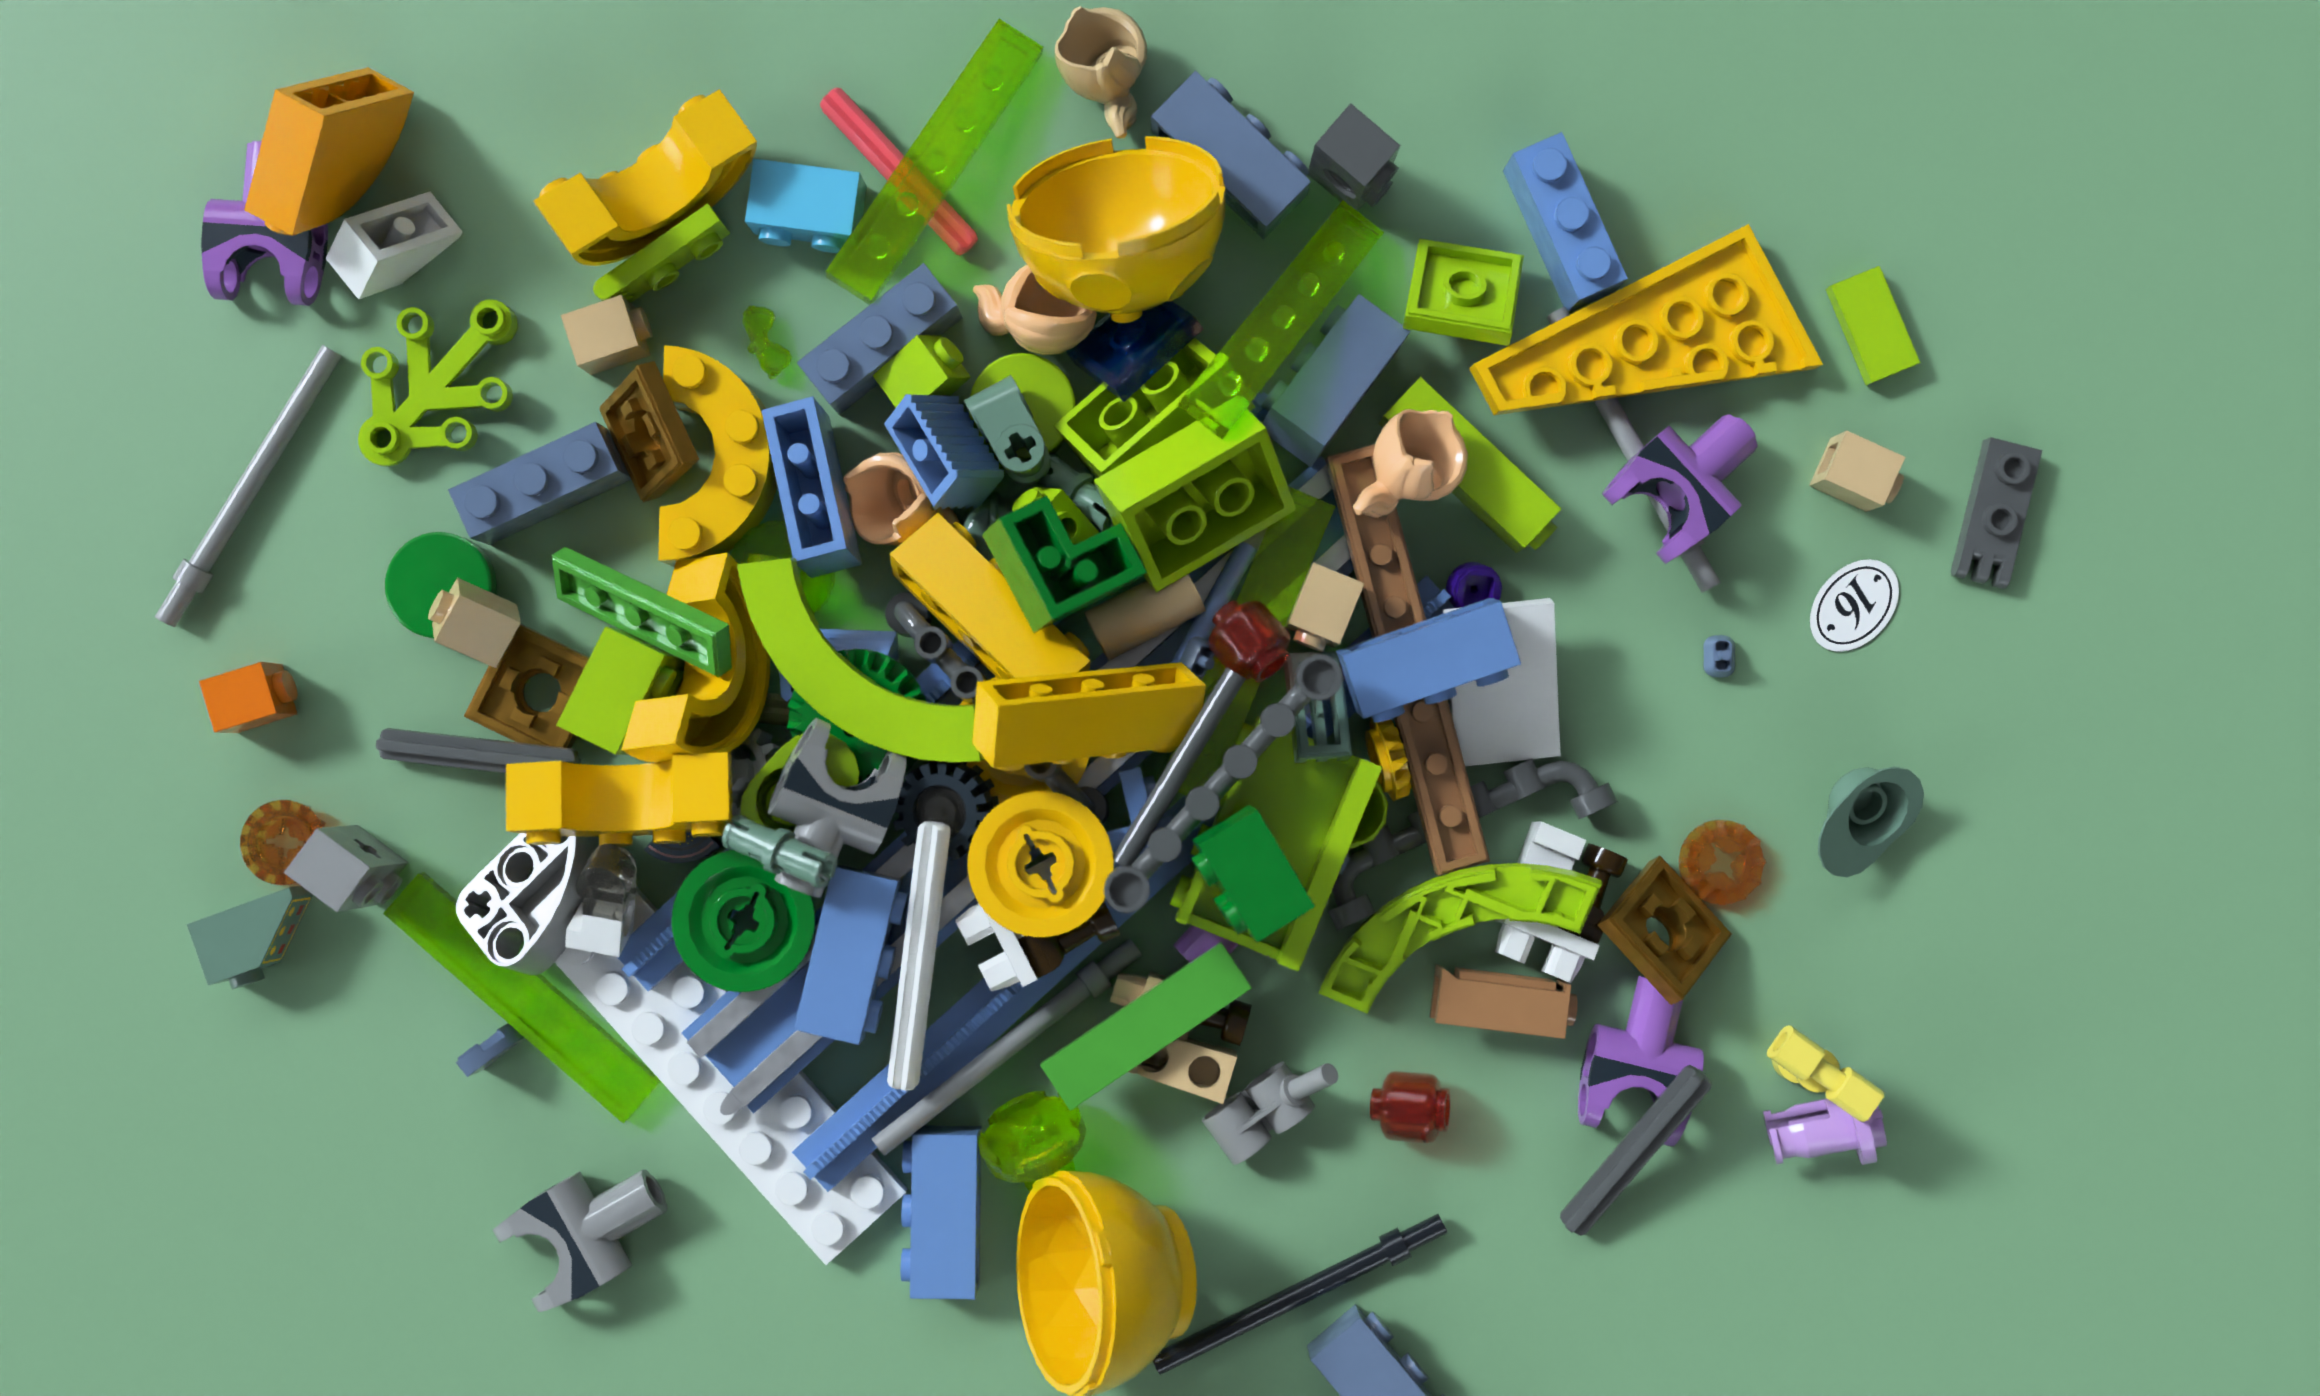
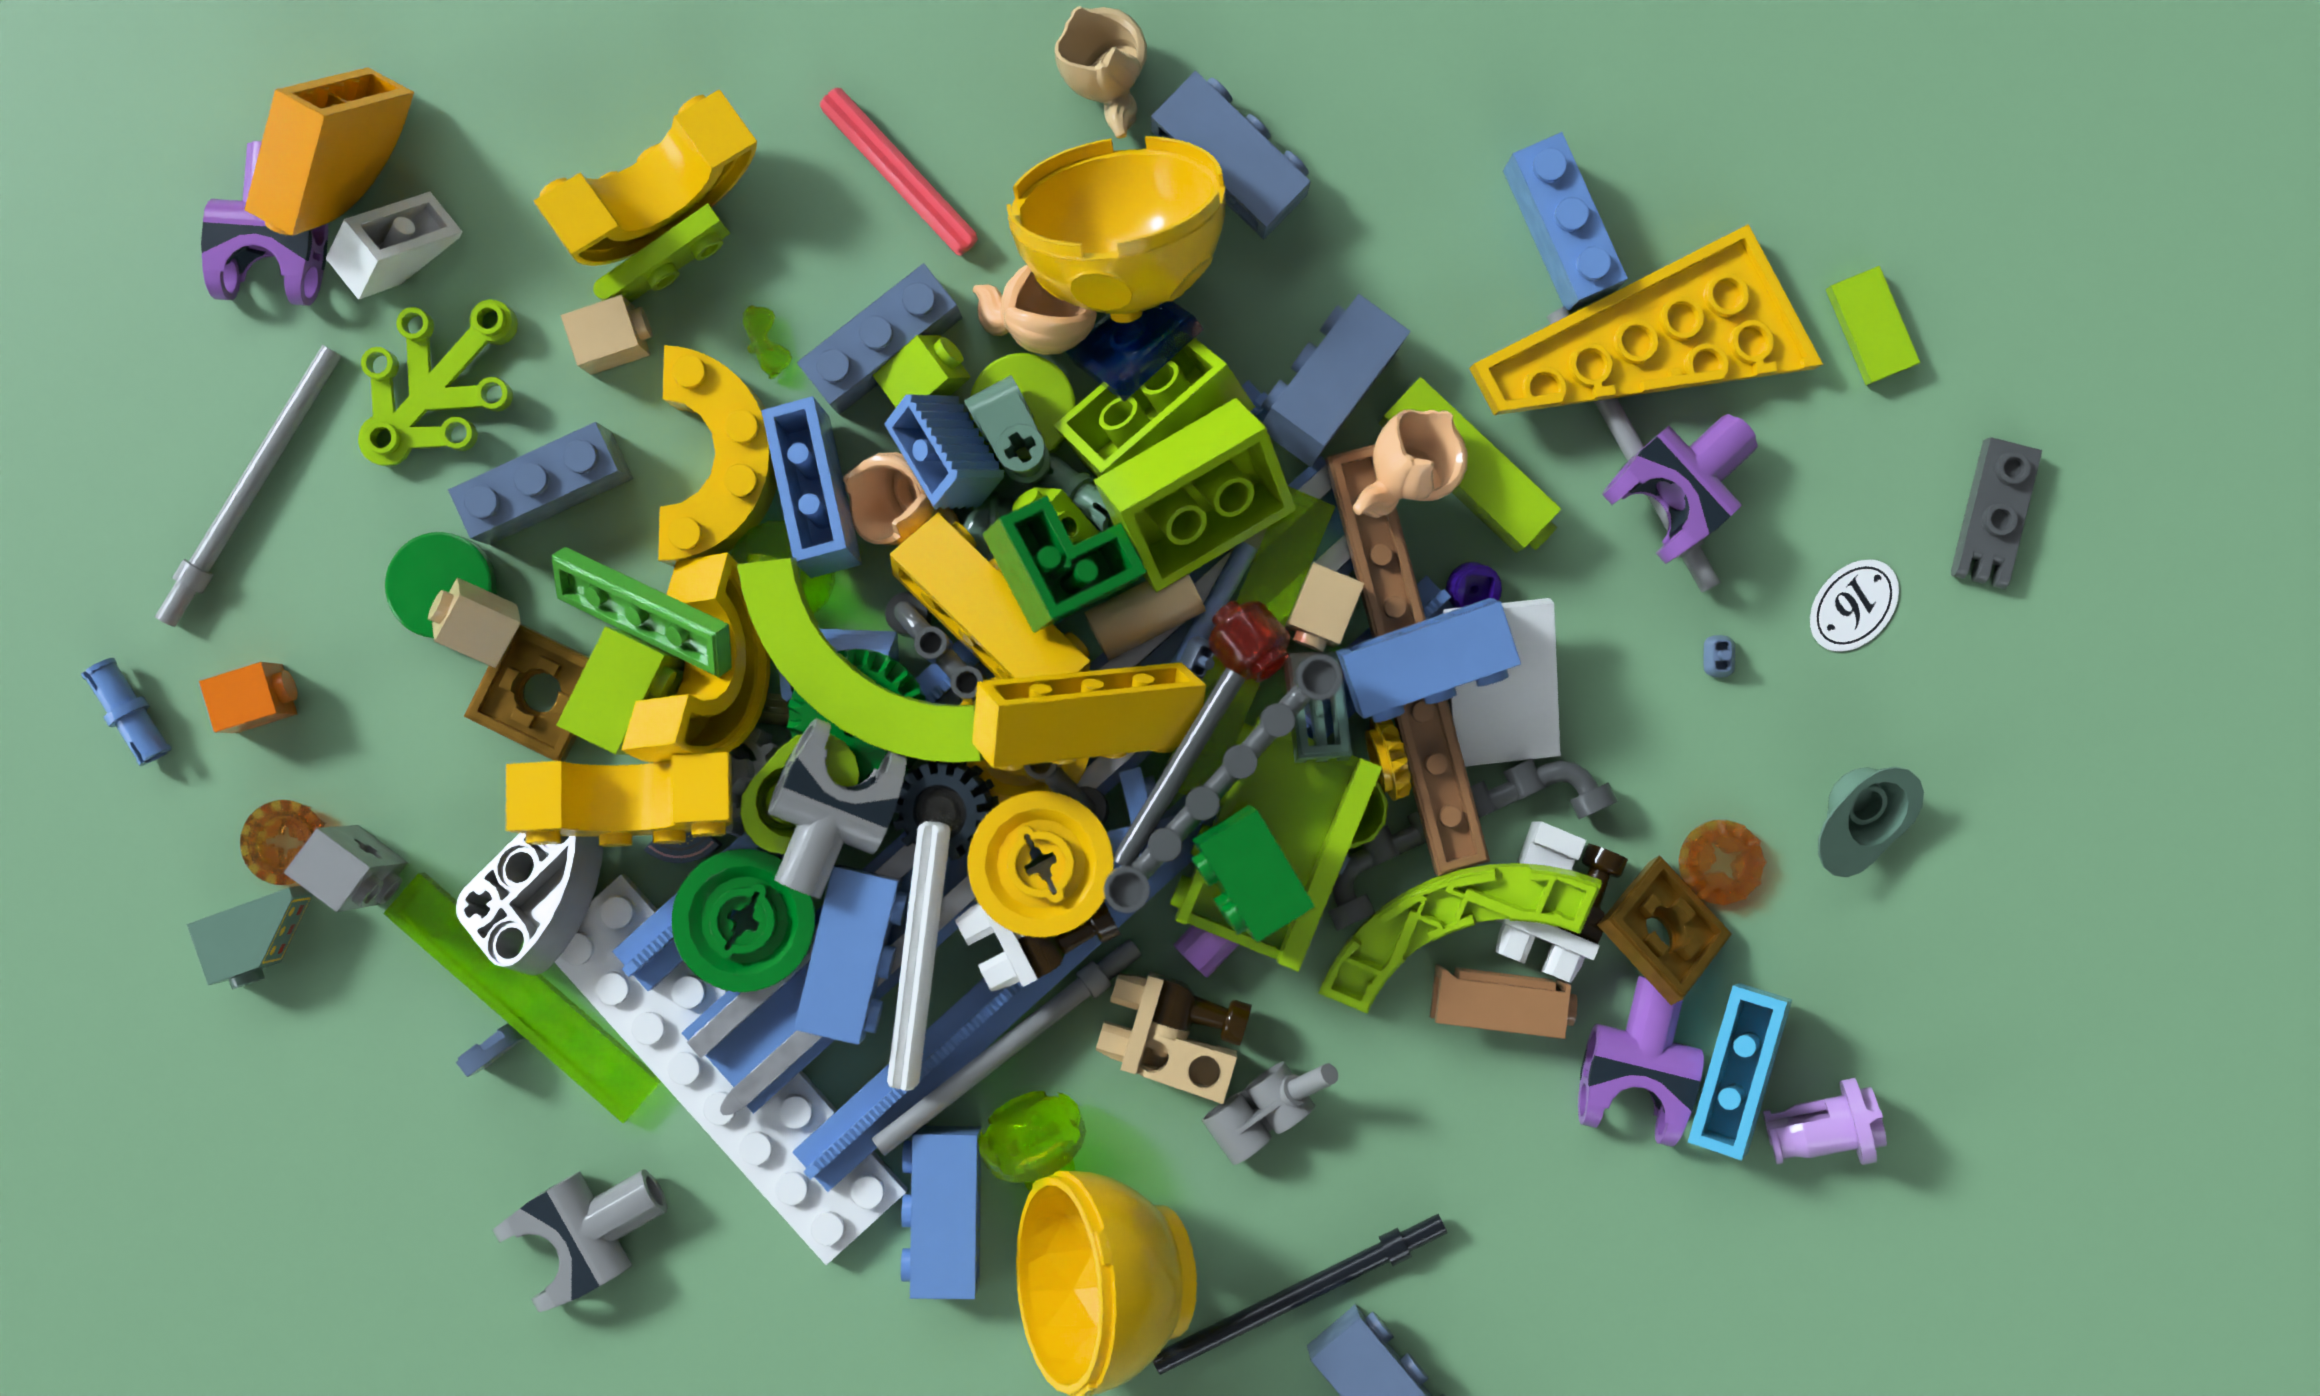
dark grey axle [376,728,581,773] -> none
leg [565,844,637,957] -> none
pearl gold piece [599,361,699,502] -> none
sand green pin [722,814,837,888] -> none
medium azure brick [745,159,867,253] -> none
clear neon green tile [826,19,1043,305] -> none
bright green tile [1040,941,1252,1111] -> none
clear neon green tile [1178,200,1384,439] -> none
dark grey brick [1308,103,1401,214] -> none
clear red head [1370,1071,1450,1144] -> none
lime tile [1403,238,1524,346] -> none
dark grey axle [1560,1065,1712,1236] -> none
light yellow bar [1767,1025,1884,1122] -> none
tan brick [1809,430,1905,512] -> none
none -> medium blue pin [81,658,172,766]
none -> medium azure brick [1688,983,1793,1161]

